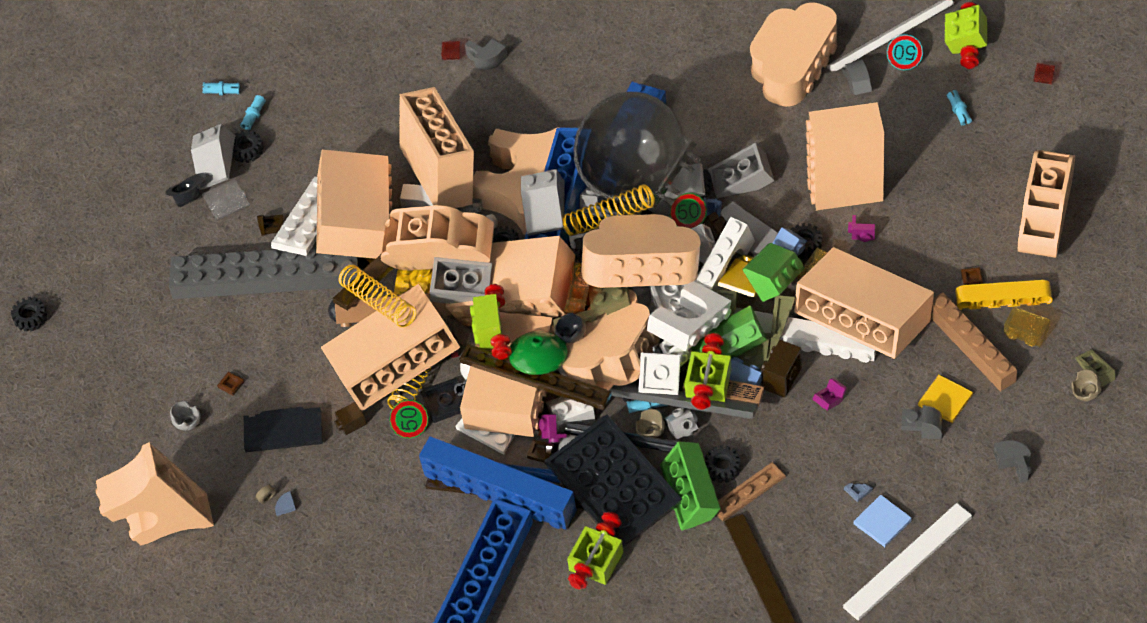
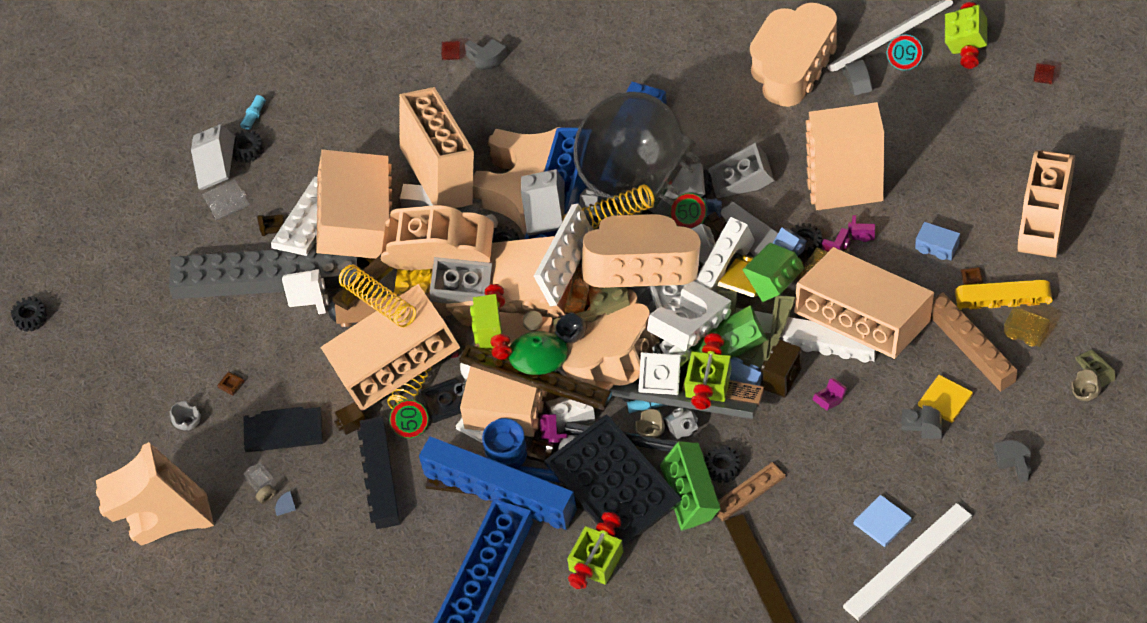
black piece [166,173,207,207] -> none
medium azure pin [203,81,240,95] -> none
sand blue tile [844,483,872,502] -> none
medium azure pin [947,90,972,126] -> none
none -> clear brick [244,462,276,493]
none -> white bracket [282,269,329,314]
none -> black brick [357,416,400,529]
none -> blue wheel [482,419,527,469]
none -> dark tan tile [523,311,543,331]
none -> white plate [534,204,593,306]
none -> magenta bracket [822,228,851,254]
none -> medium blue brick [915,222,960,260]

